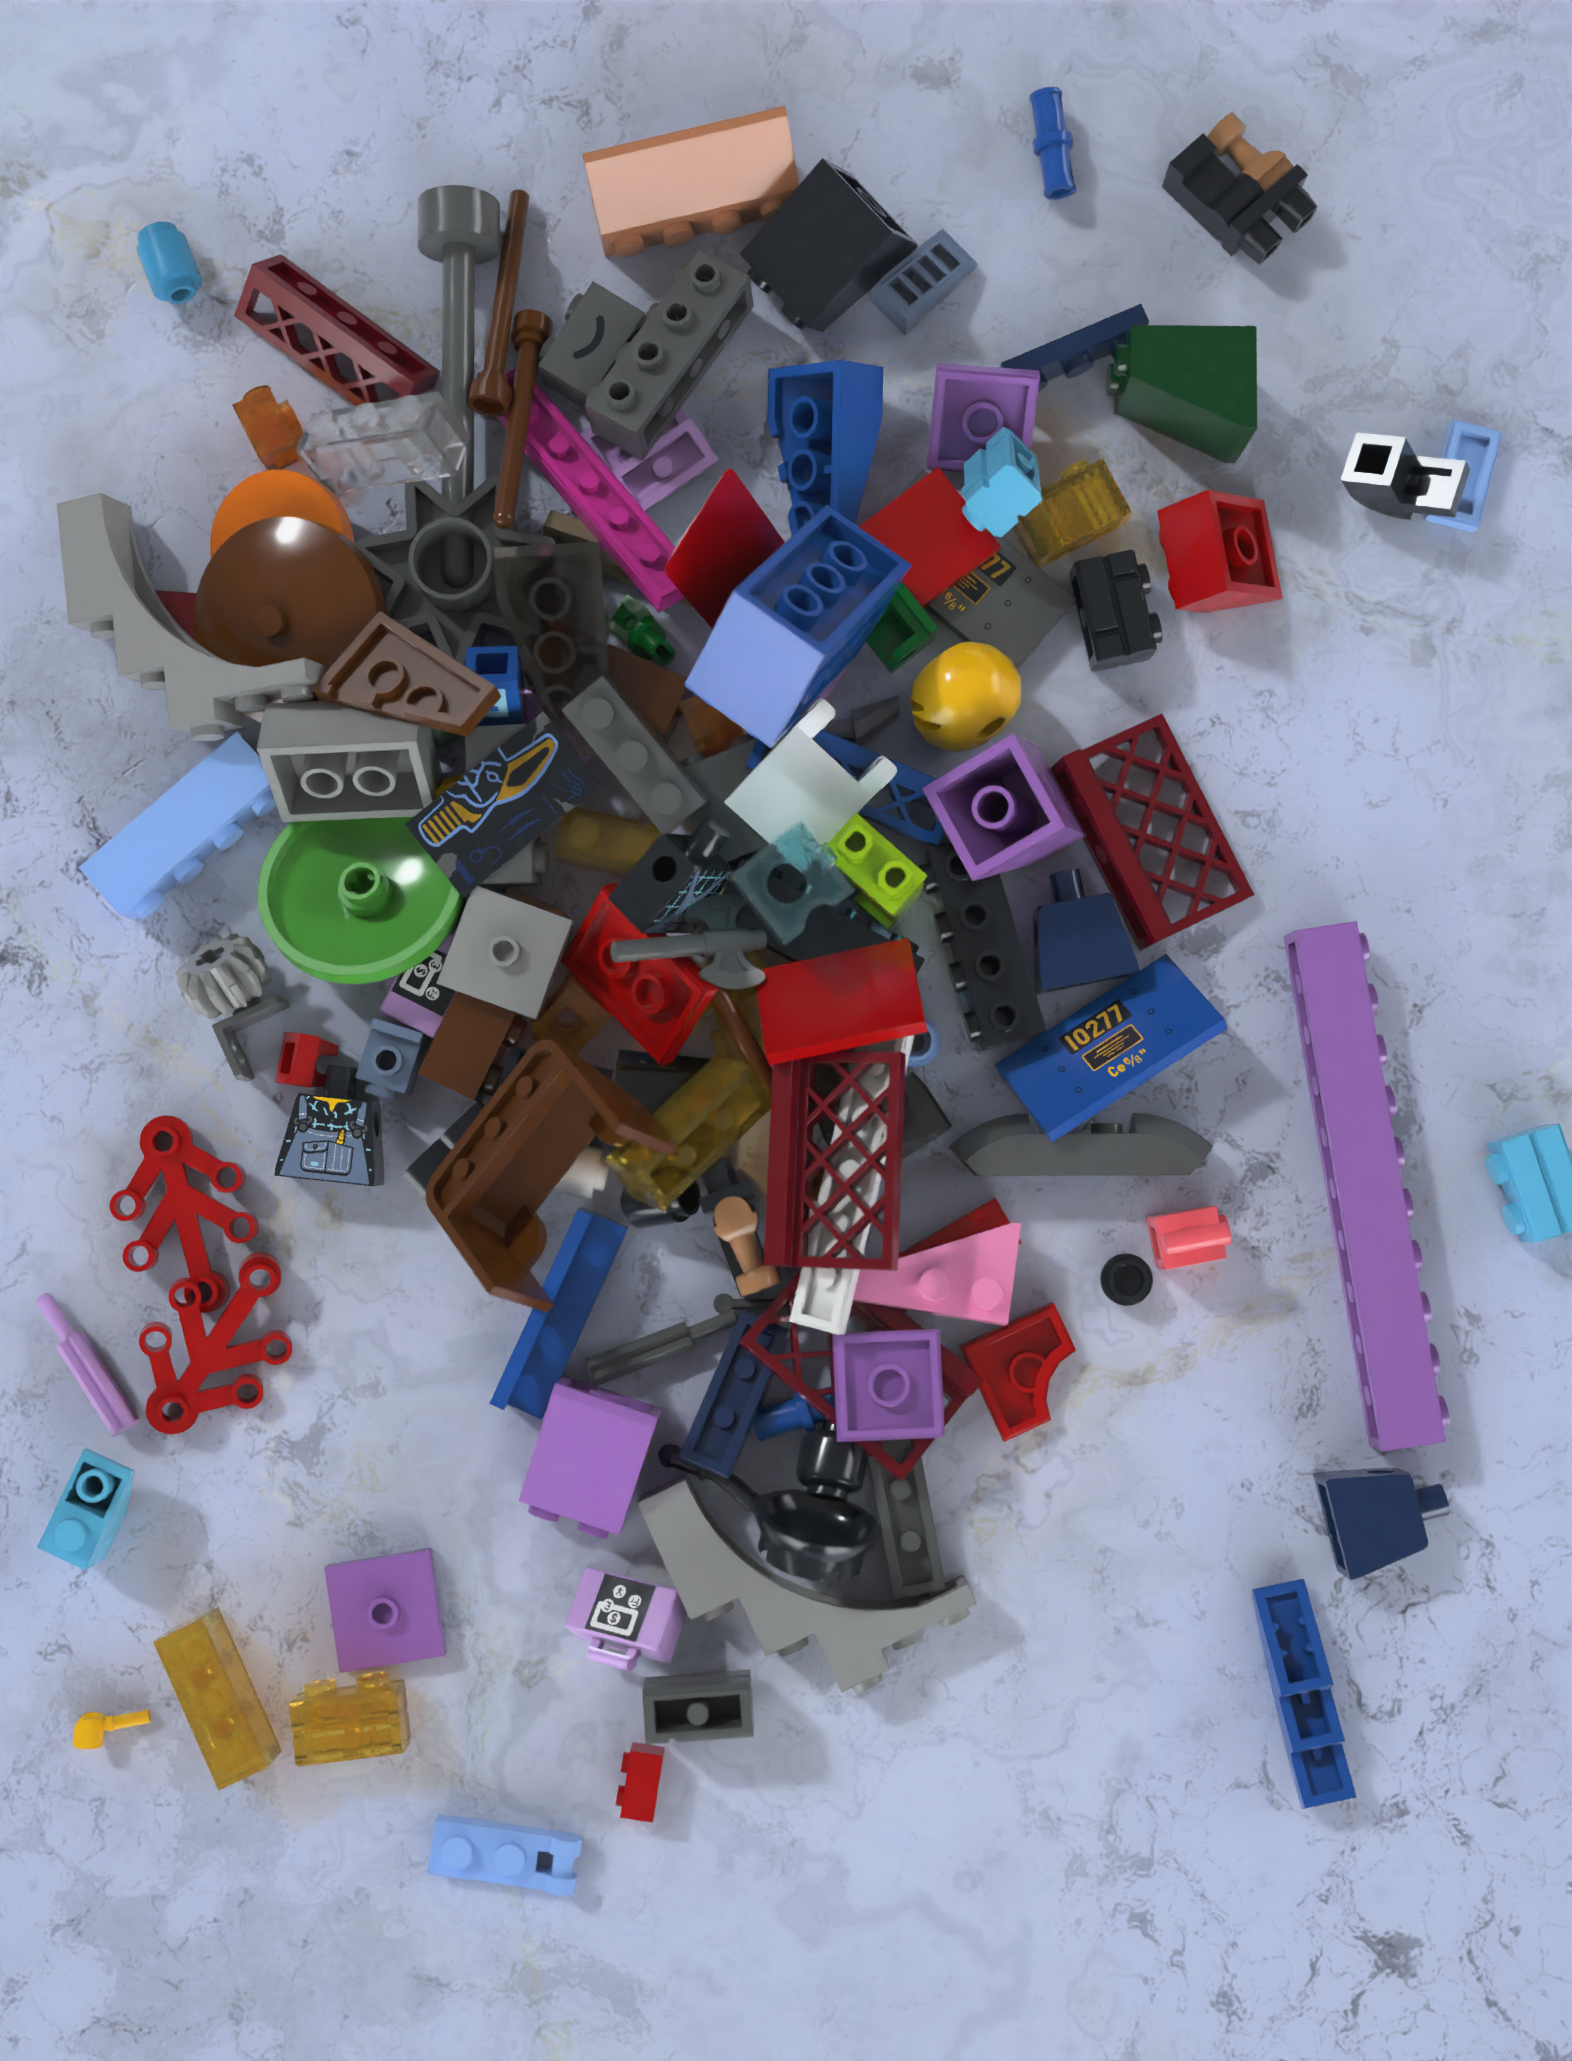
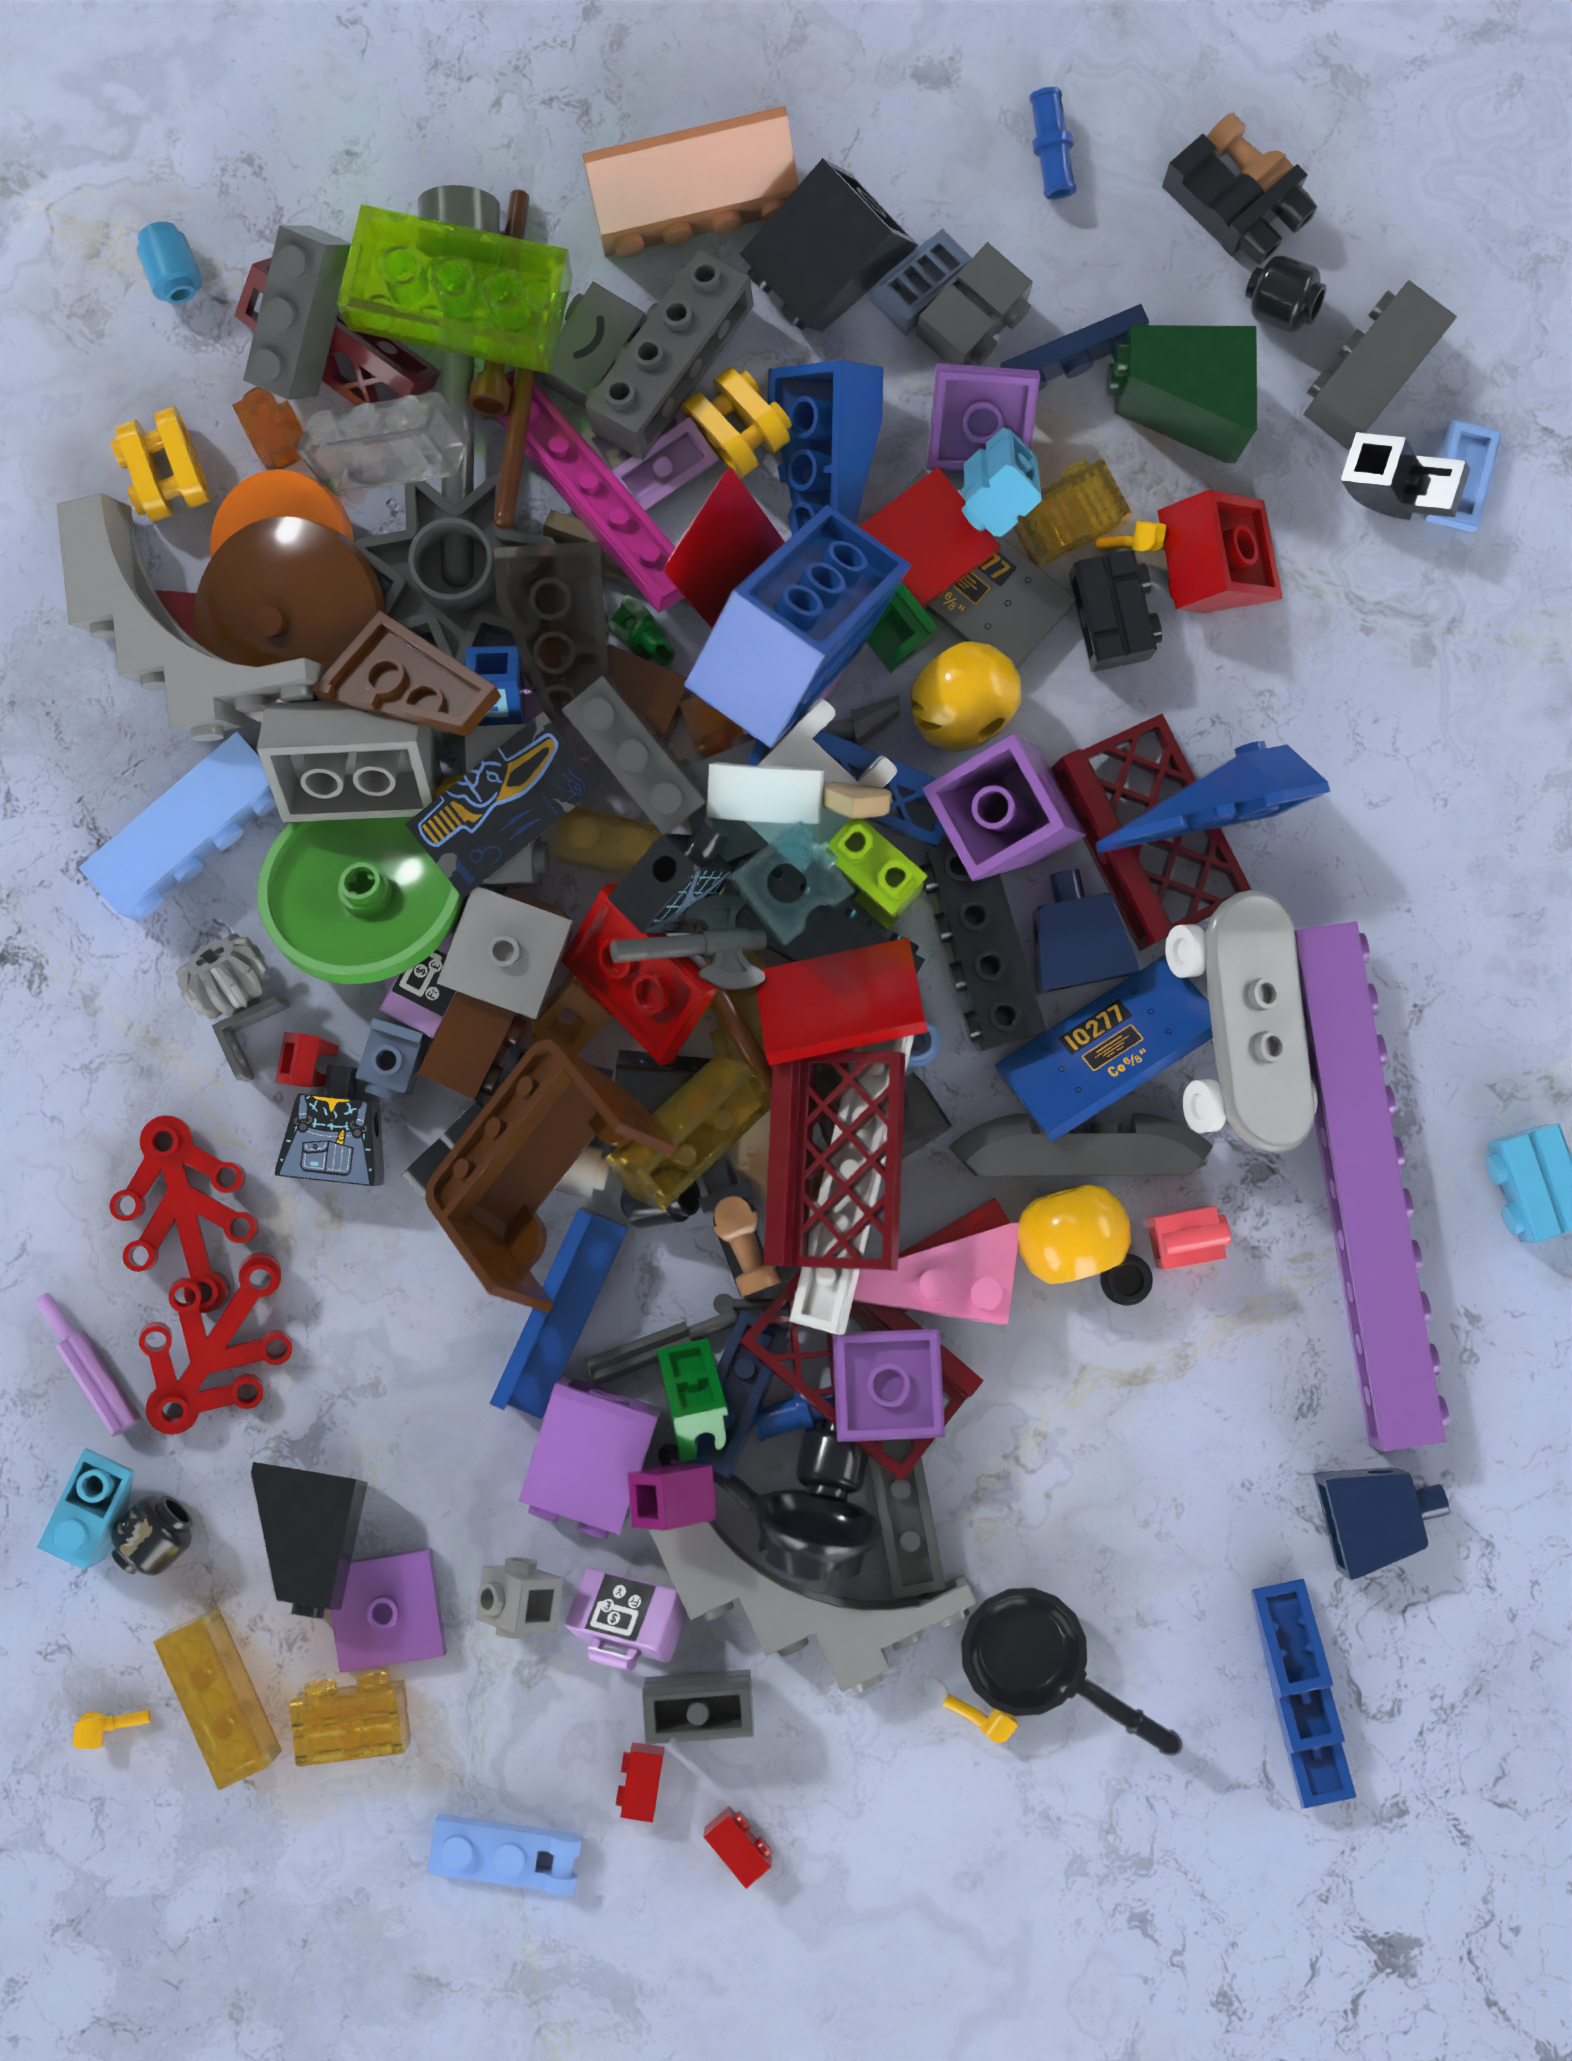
red tile [959,1302,1076,1442] -> none
none -> yellow brick [110,406,212,522]
none -> black head [111,1495,193,1576]
none -> dark grey brick [243,225,355,400]
none -> black slope [251,1462,368,1619]
none -> clear neon green brick [337,204,573,374]
none -> light grey brick [476,1557,564,1639]
none -> magenta brick [628,1463,716,1531]
none -> green hinge [657,1338,728,1462]
none -> yellow brick [681,367,792,479]
none -> red piece [703,1806,772,1889]
none -> white slope [707,762,824,824]
none -> tan tile [822,782,892,819]
none -> dark grey piece [916,242,1033,366]
none -> yellow hand [943,1693,1018,1743]
none -> black piece [961,1587,1183,1756]
none -> yellow piece [1017,1184,1131,1284]
none -> yellow hand [1096,520,1166,551]
none -> blue wedge [1096,741,1330,853]
none -> light grey piece [1165,890,1318,1153]
none -> black head [1245,256,1327,332]
none -> dark grey brick [1303,280,1457,450]

